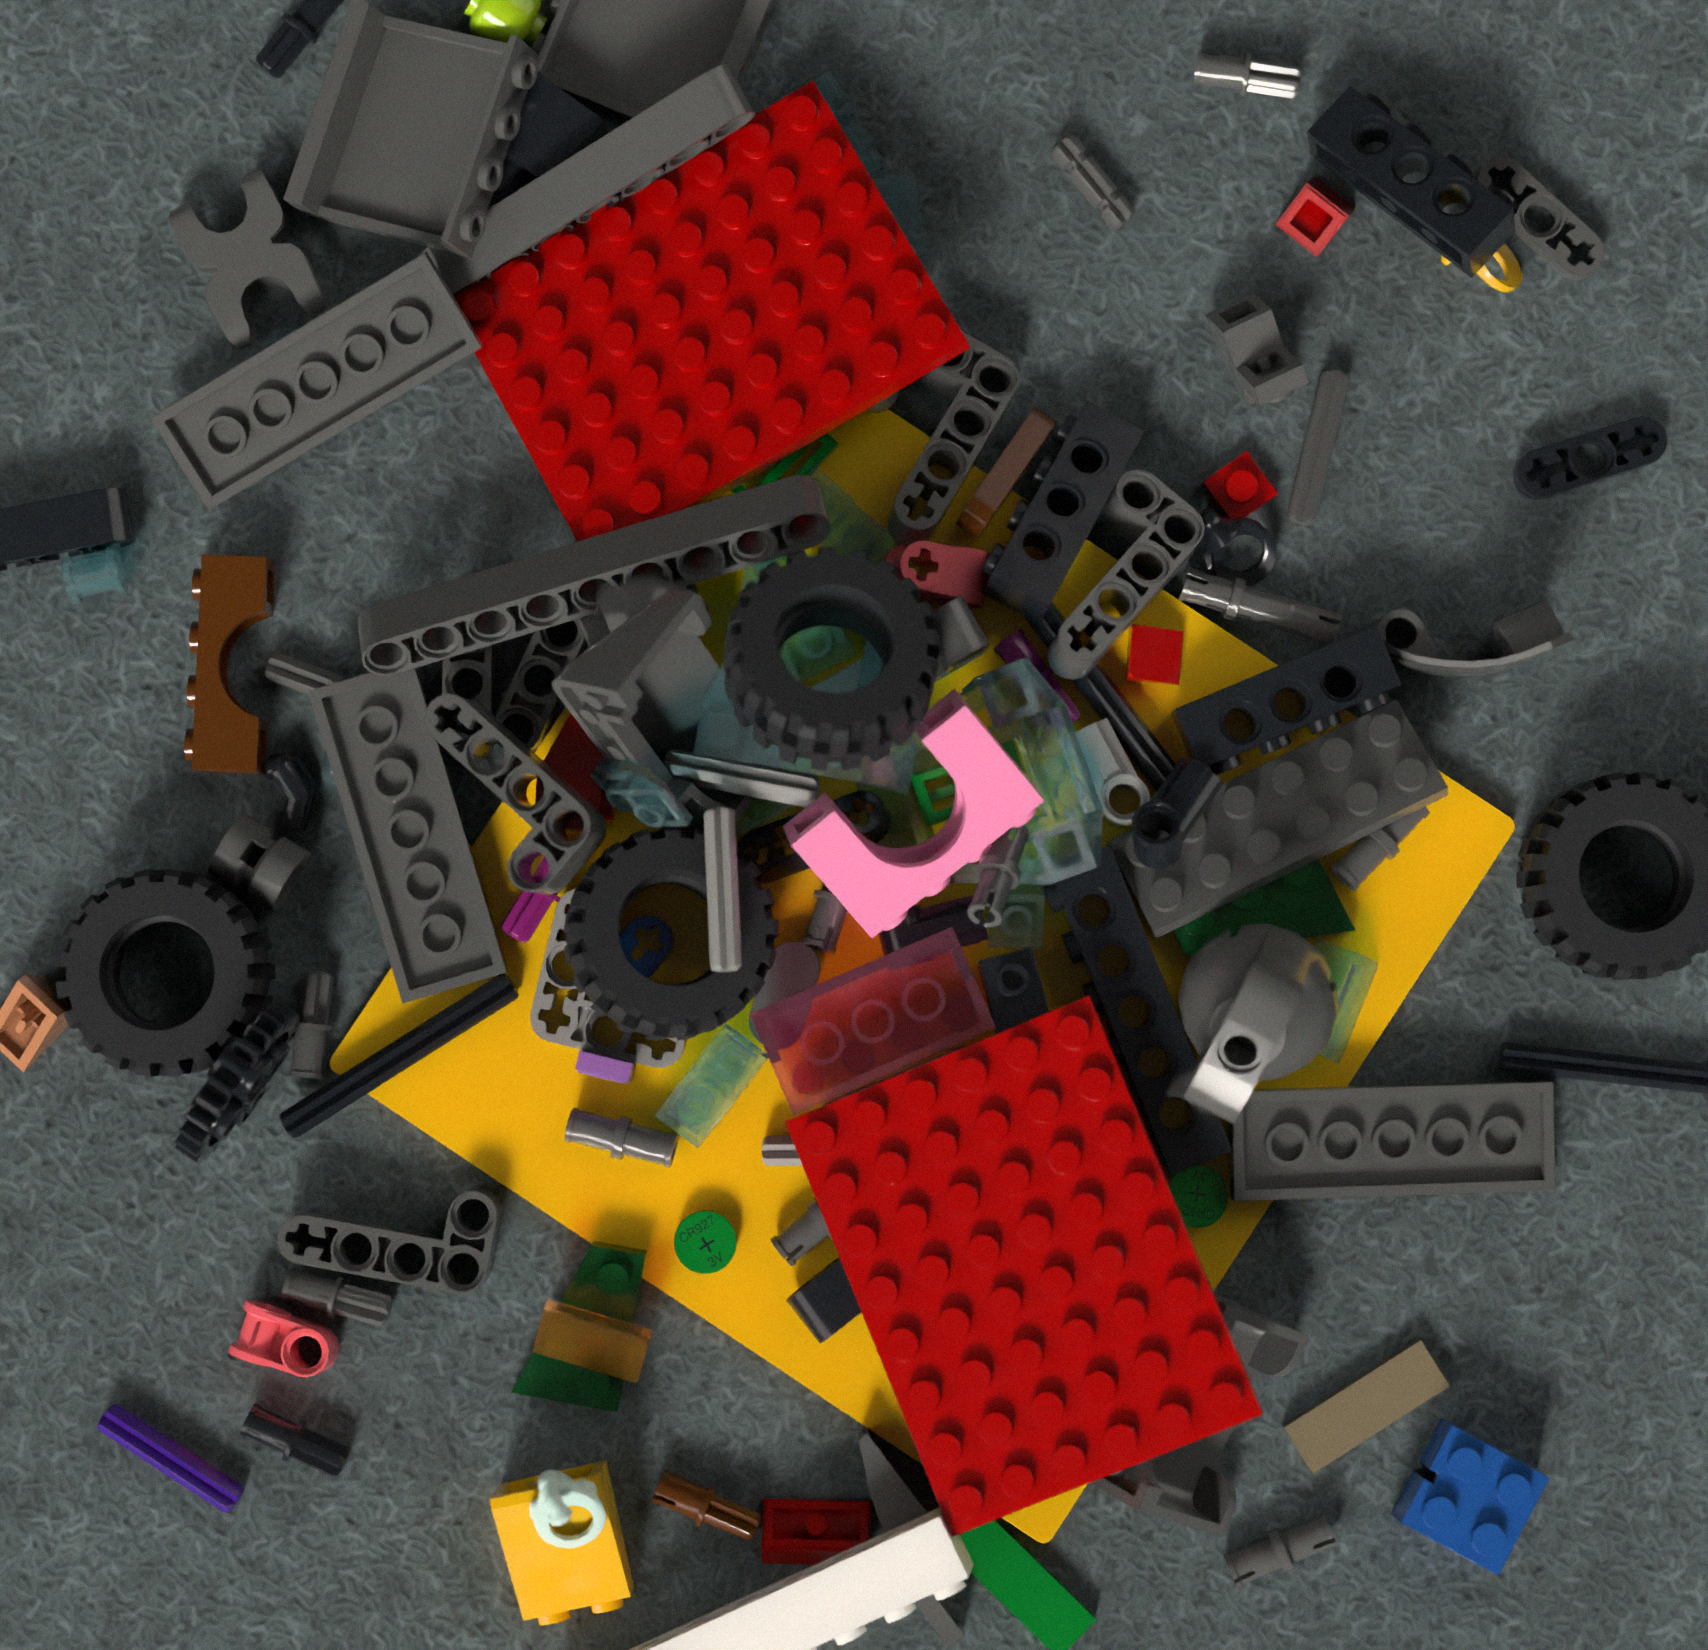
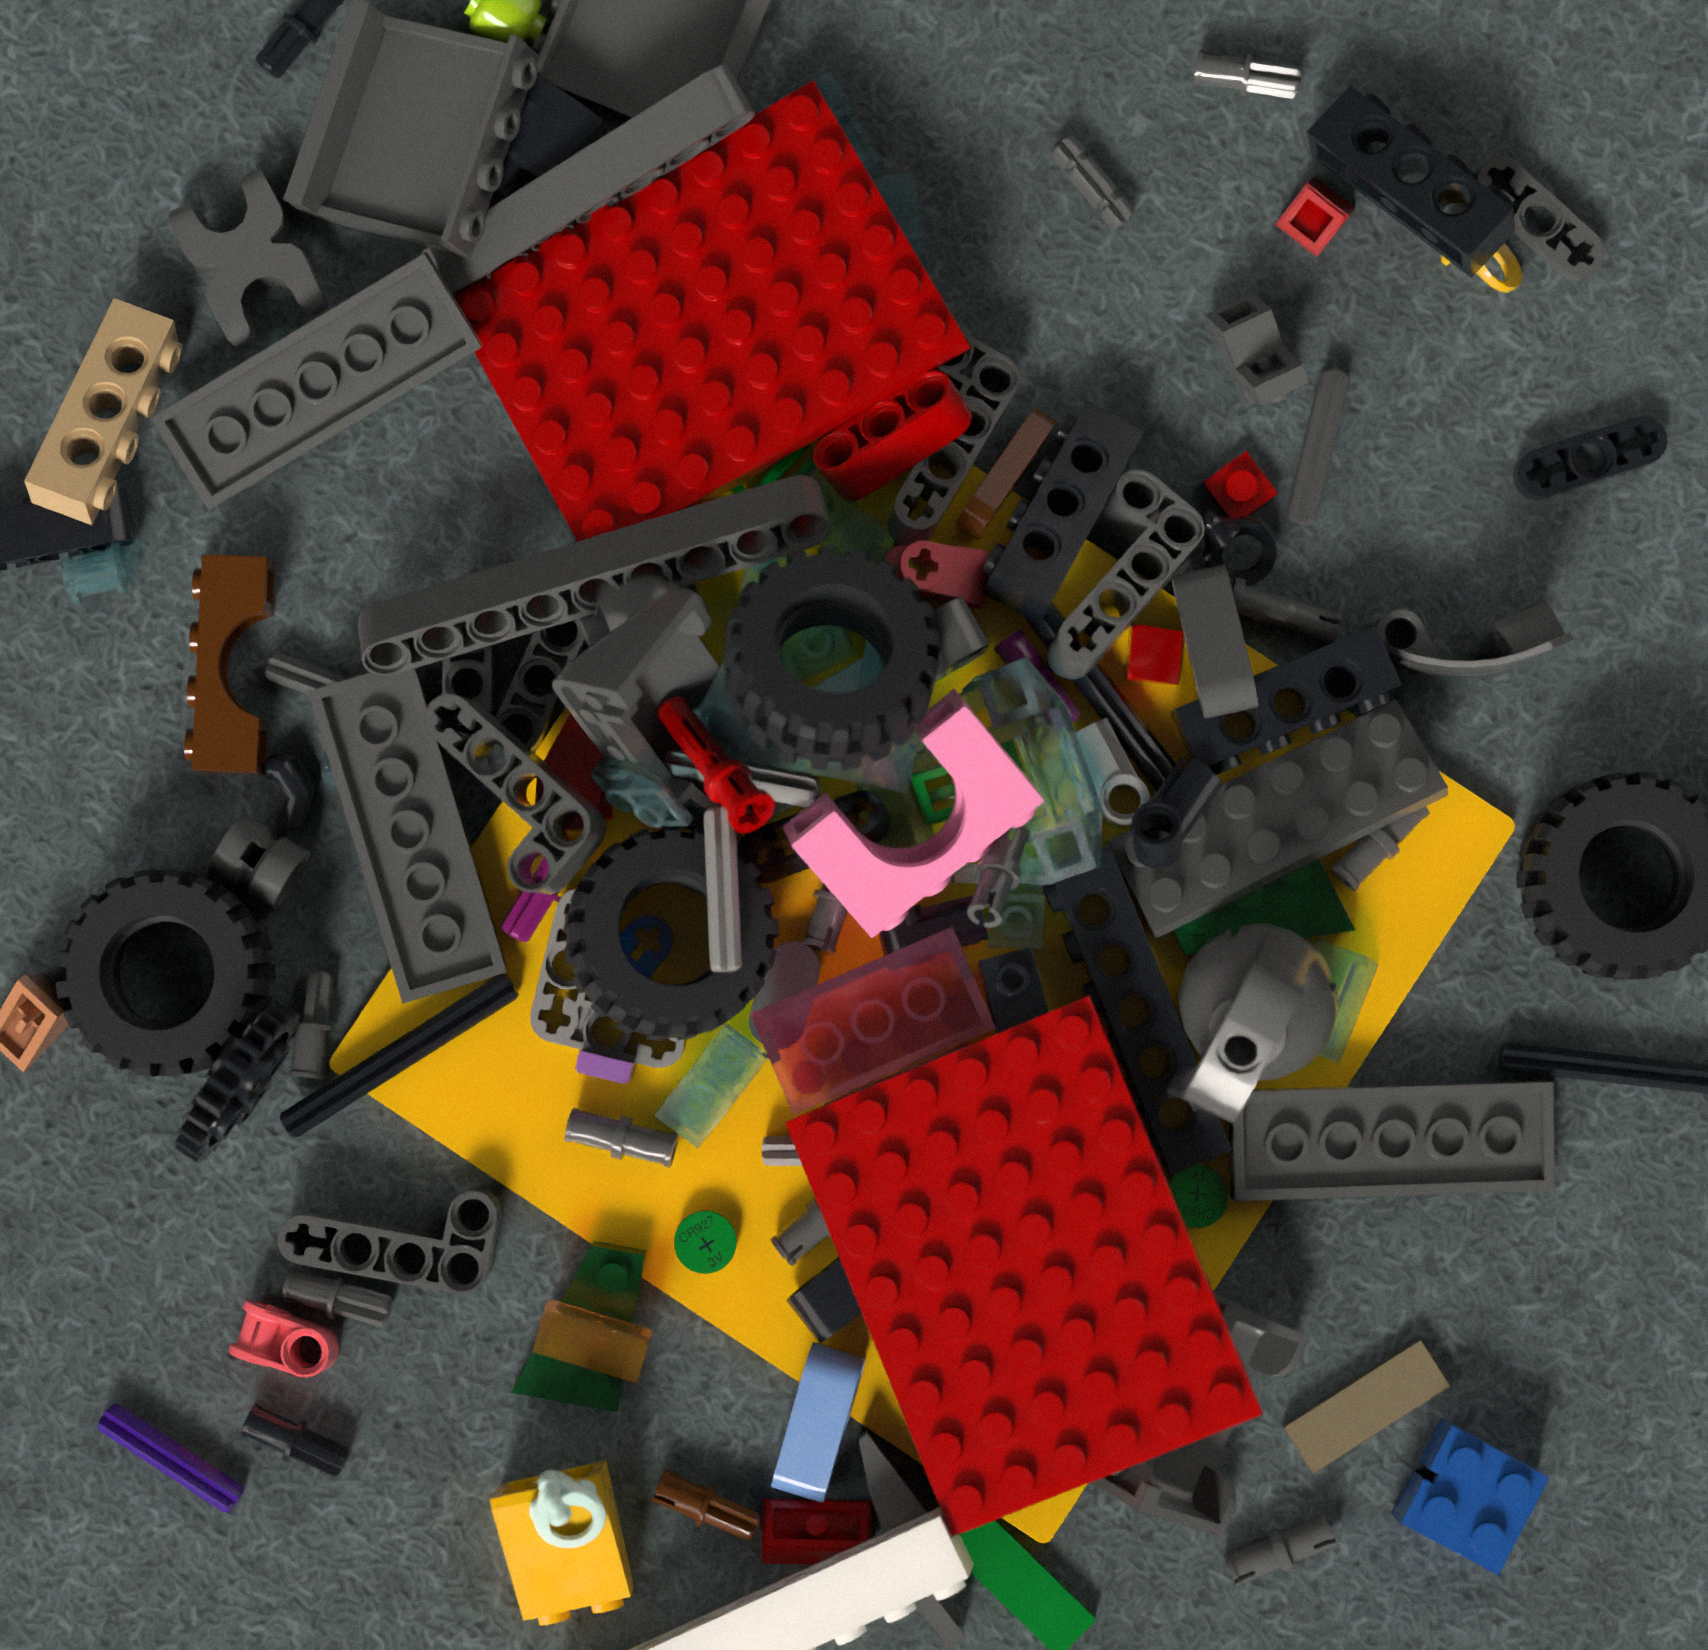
none -> tan brick [24,298,182,525]
none -> red pin [657,696,775,833]
none -> medium blue beam [771,1342,866,1503]
none -> red beam [813,370,972,501]
none -> dark grey beam [1171,564,1258,719]

